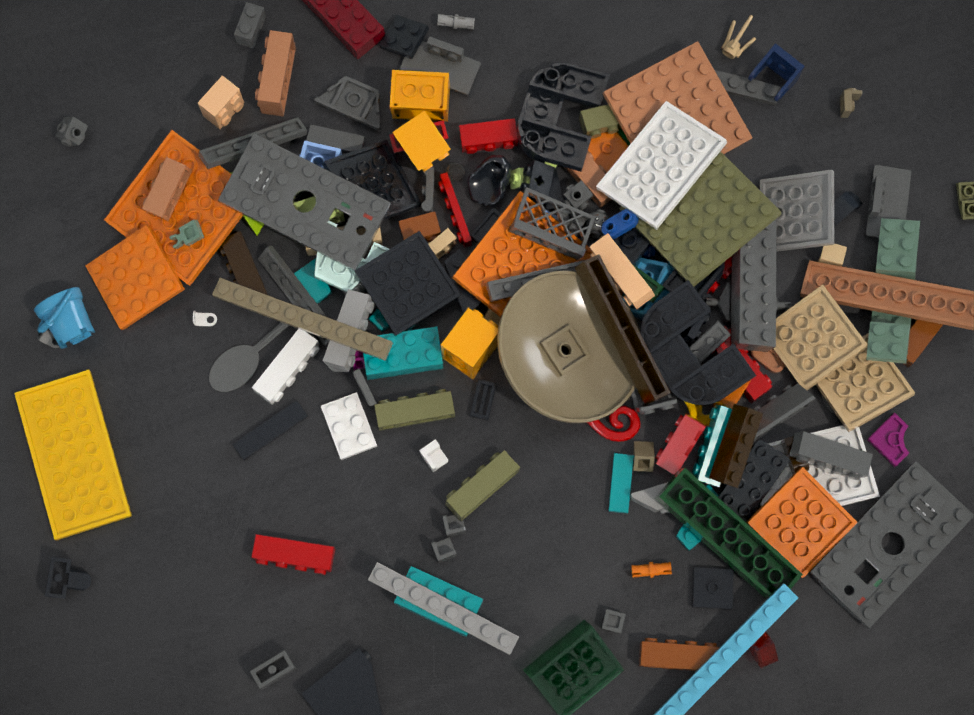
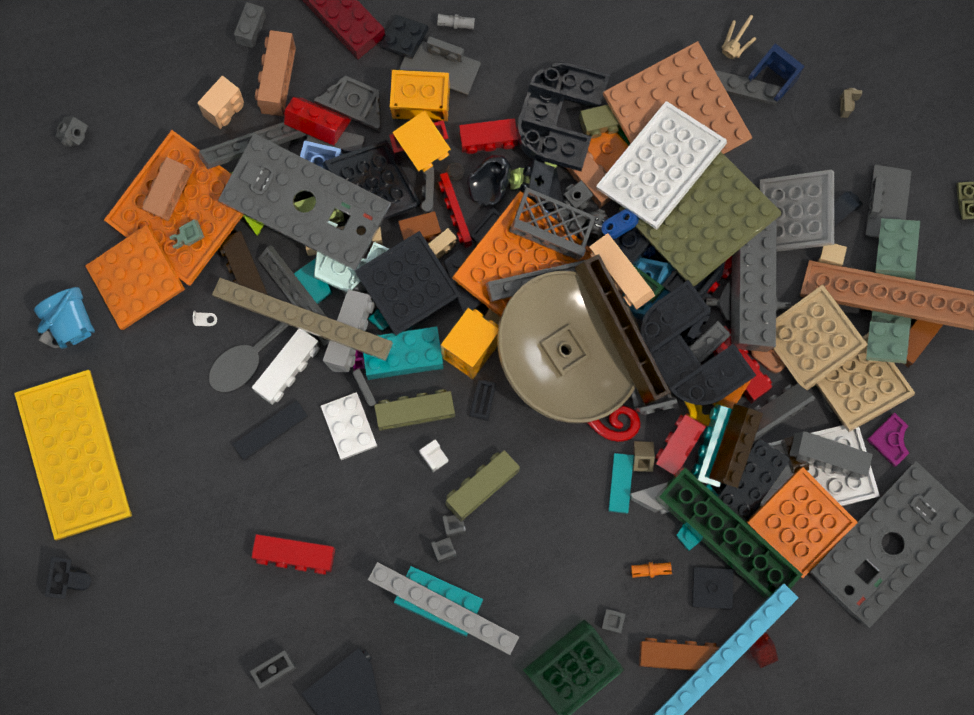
none -> red slope [284,97,351,146]

